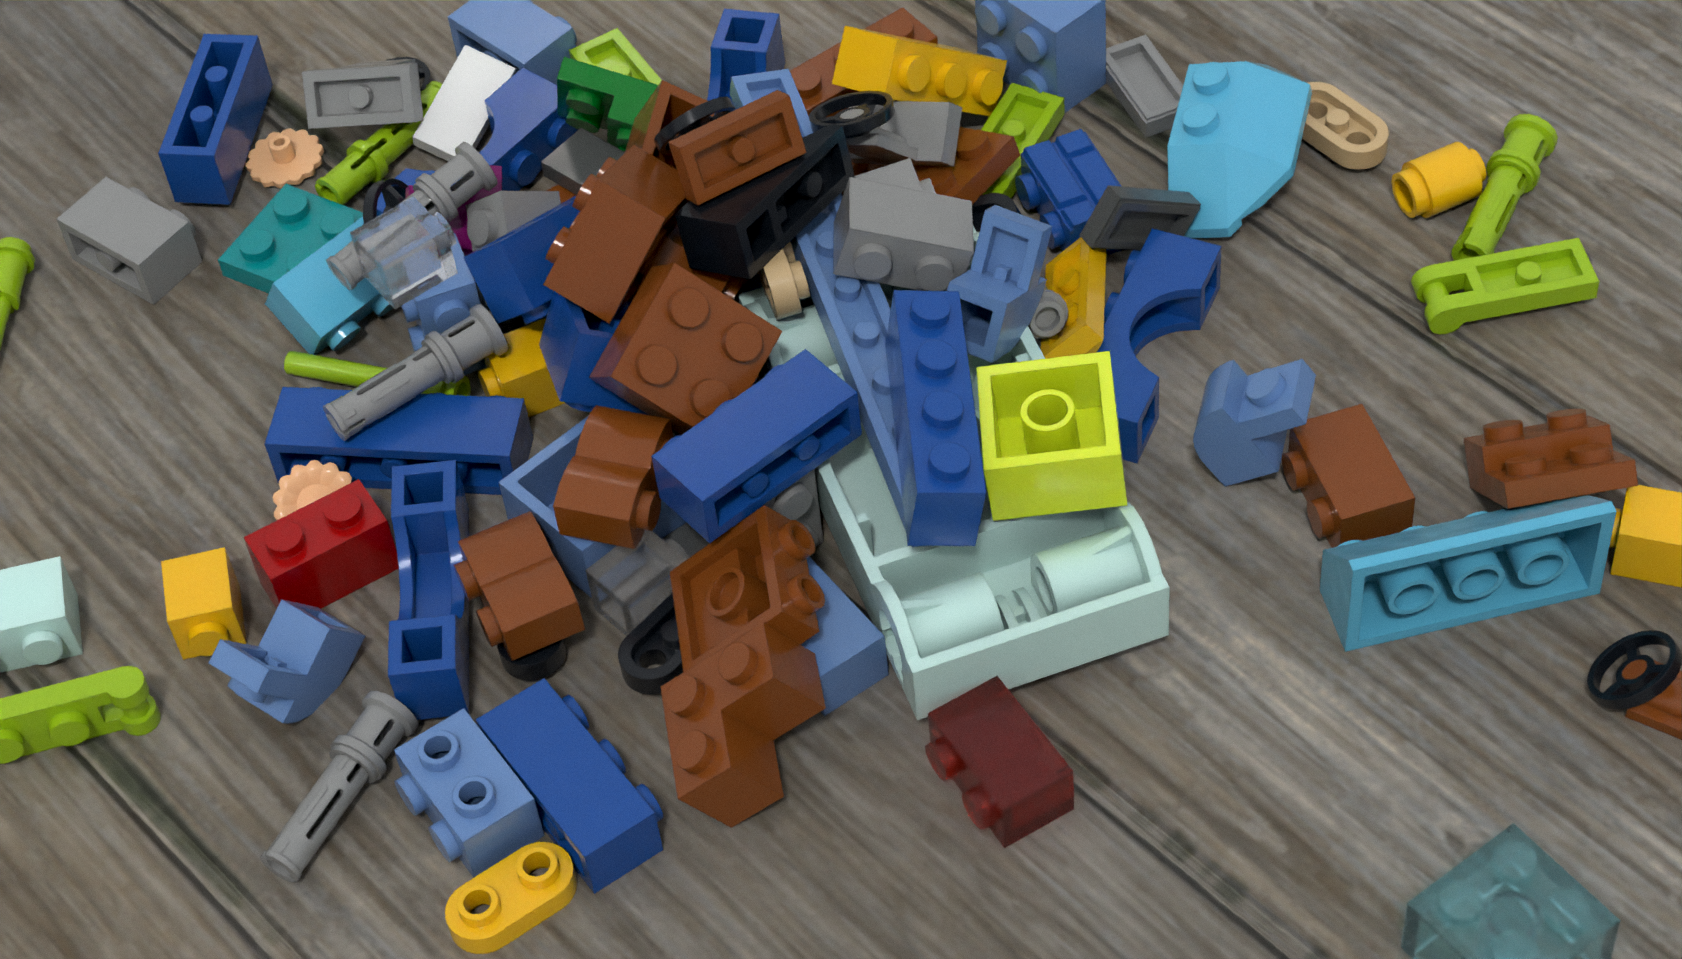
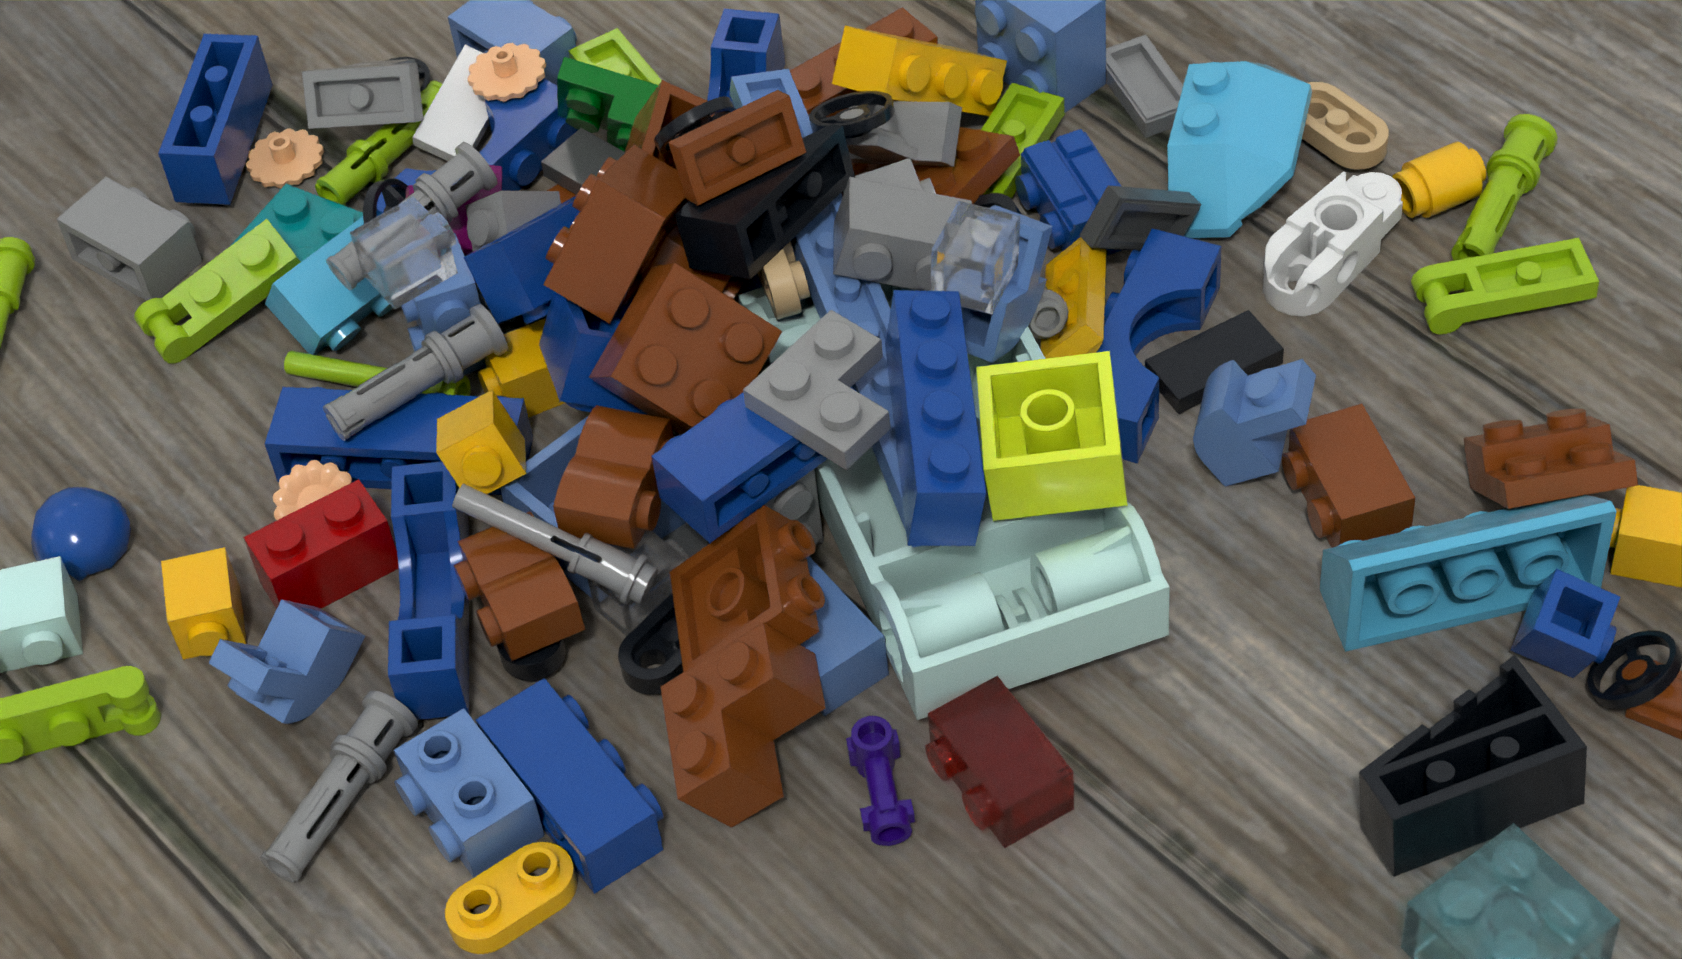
none -> blue hair [31,487,131,581]
none -> lime plate [134,219,301,364]
none -> yellow brick [436,390,526,494]
none -> light grey pin [452,484,658,604]
none -> light nougat piece [467,43,546,102]
none -> light grey plate [743,310,891,470]
none -> dark purple bar [846,716,915,846]
none -> clear brick [931,201,1020,315]
none -> black tile [1145,310,1284,414]
none -> white piece [1263,171,1403,316]
none -> black wedge [1359,655,1587,877]
none -> blue brick [1511,569,1620,678]

